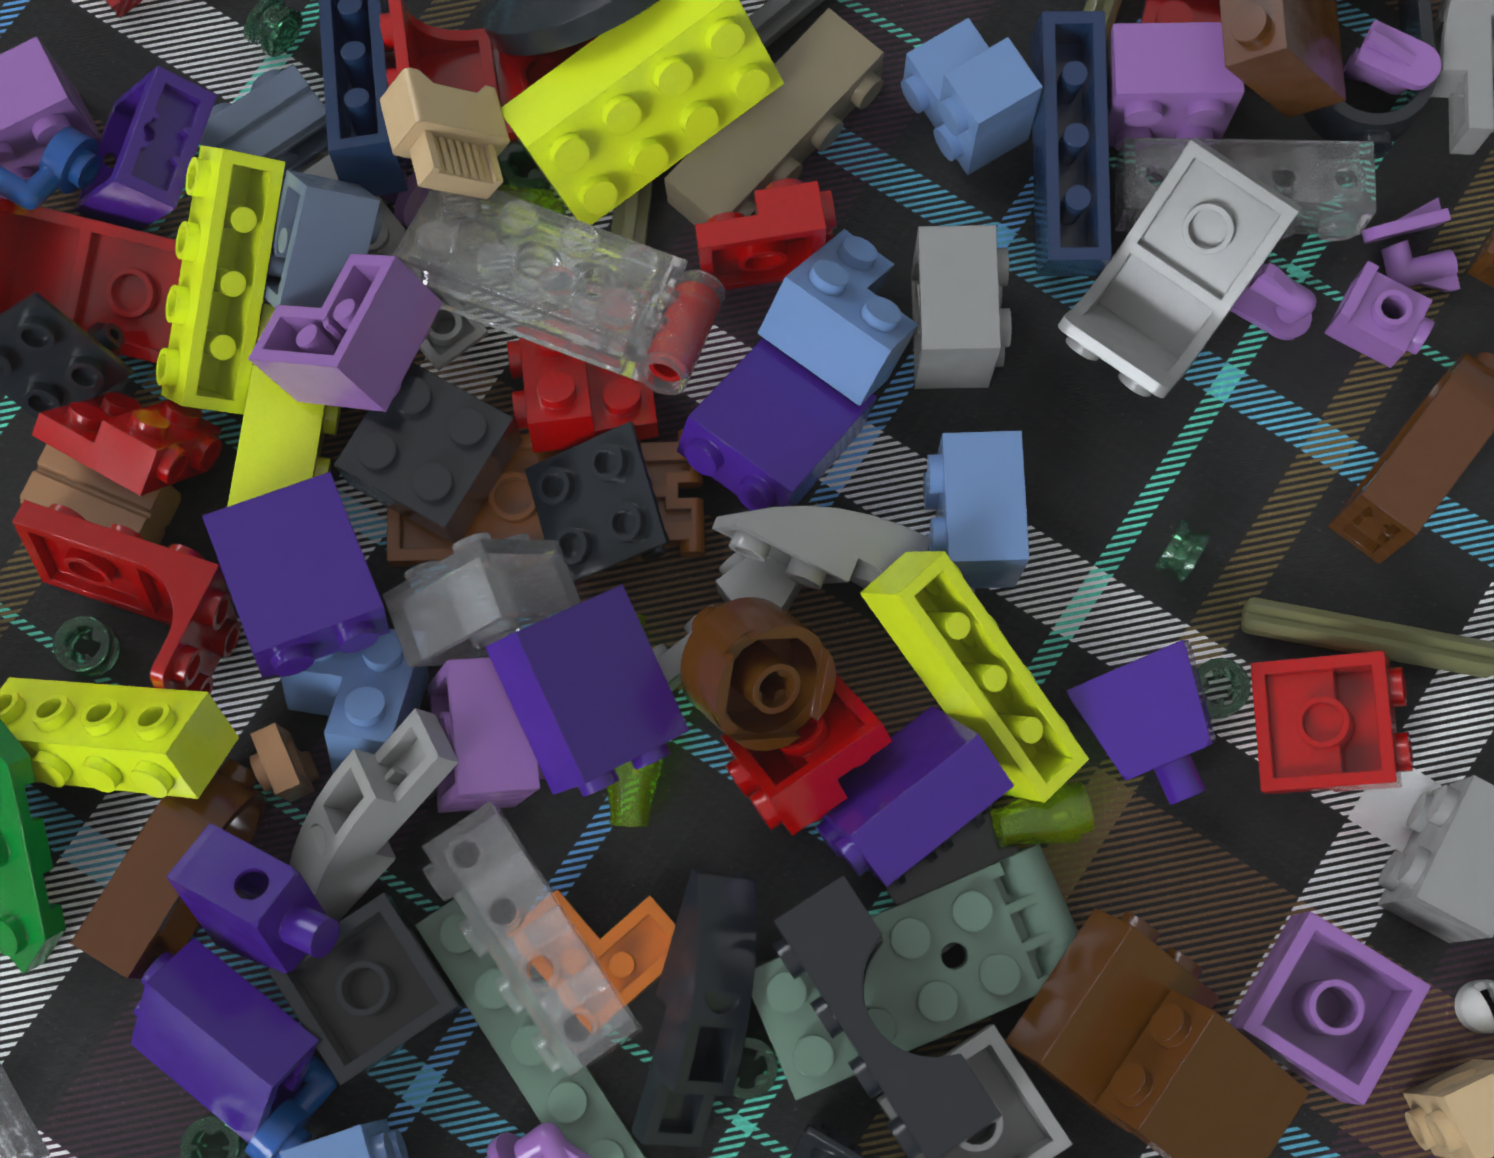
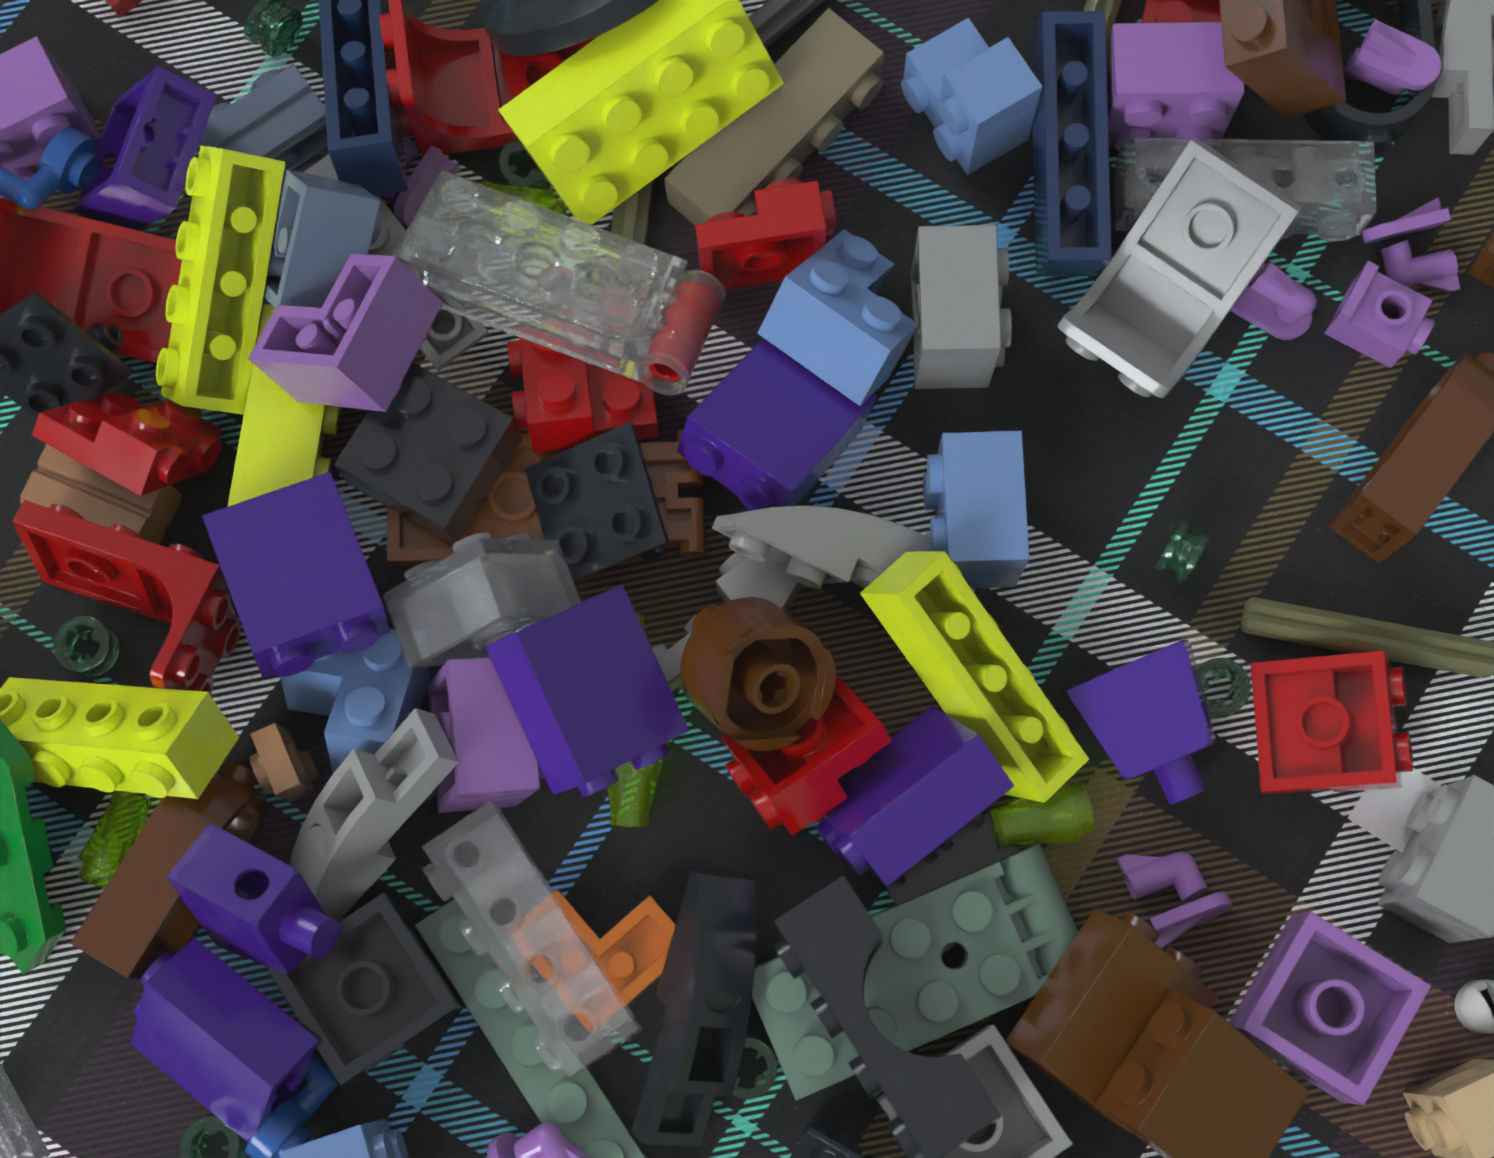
tan piece [380,68,510,200] -> none
none -> clear neon green cone [77,790,152,888]
none -> medium lavender piece [1117,851,1233,950]

